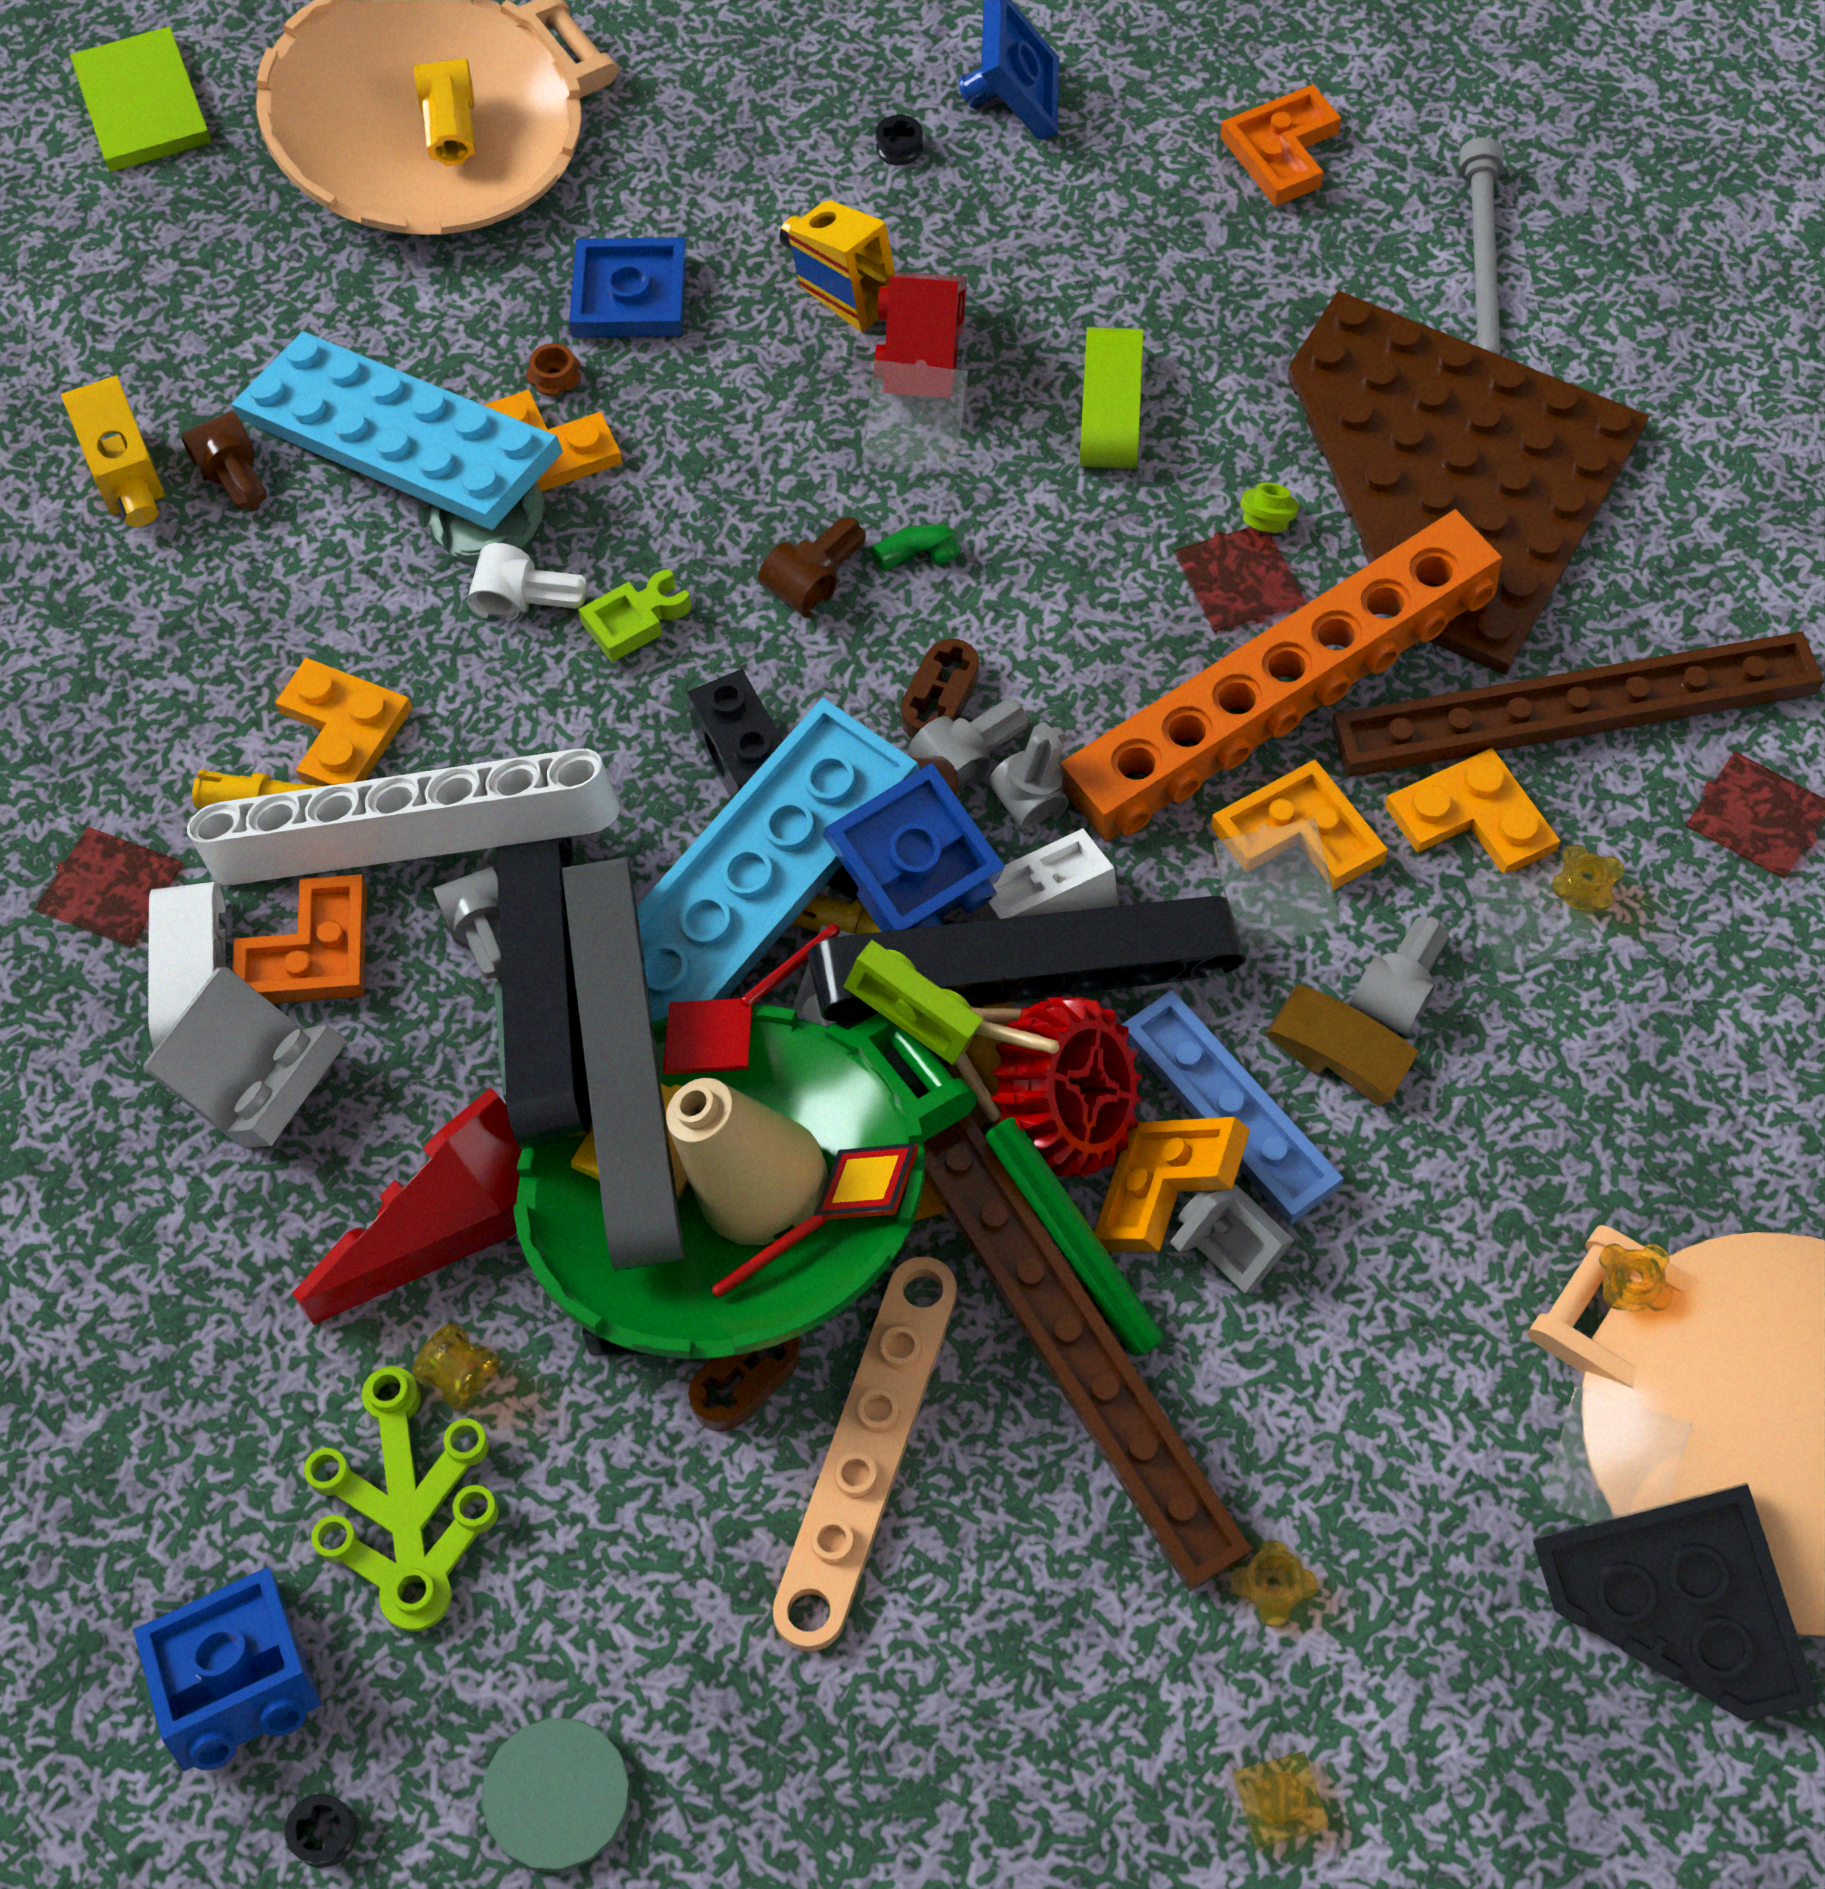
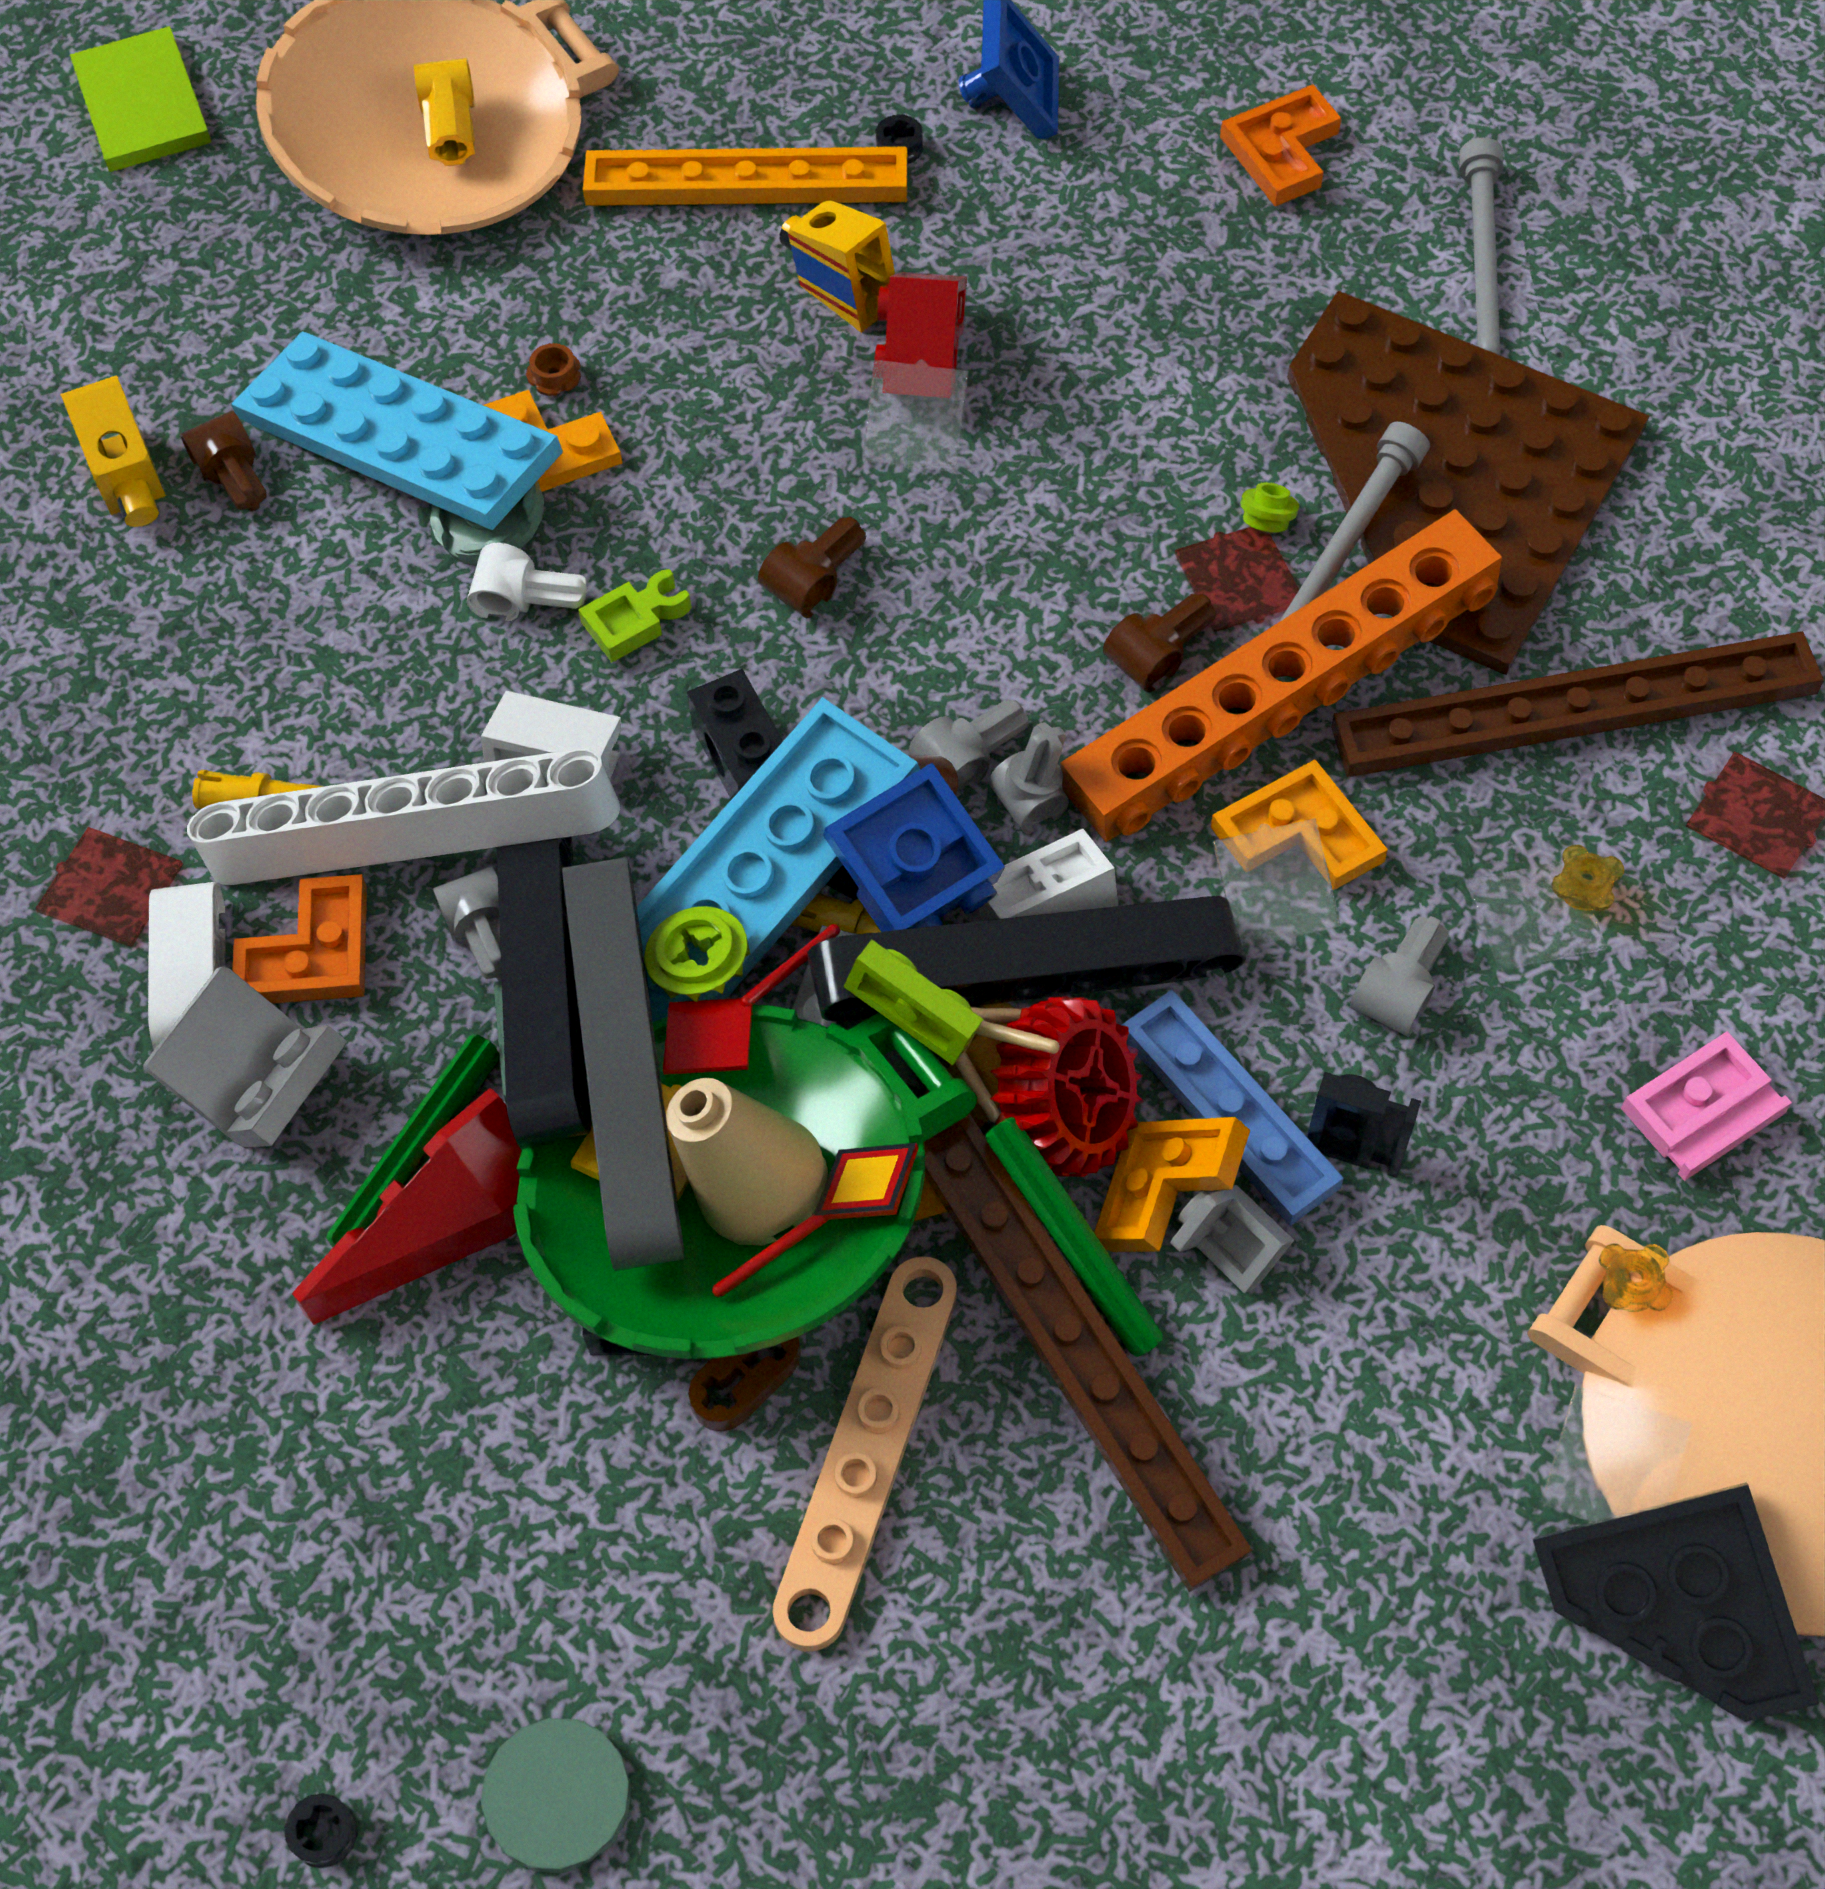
blue plate [133,1566,322,1772] -> none
light orange plate [275,658,412,786] -> none
lime plant [304,1366,499,1632] -> none
clear yellow wheel [412,1323,500,1411] -> none
blue plate [569,237,687,338] -> none
green arm [870,524,961,572] -> none
reddish brown beam [901,638,979,739] -> none
lime beam [1079,327,1143,469] -> none
clear yellow plate [1230,1540,1317,1628] -> none
clear yellow plate [1232,1751,1329,1850] -> none
pearl gold slope [1265,984,1419,1107] -> none
light orange plate [1385,748,1560,876] -> none
none -> green axle [326,1034,500,1247]
none -> white hinge [481,691,621,778]
none -> light orange plate [583,147,908,206]
none -> lime gear [644,906,750,1003]
none -> reddish brown axle [1103,593,1217,693]
none -> light grey piece [1279,422,1430,622]
none -> black plate [1307,1072,1421,1178]
none -> bright pink plate [1621,1031,1792,1181]

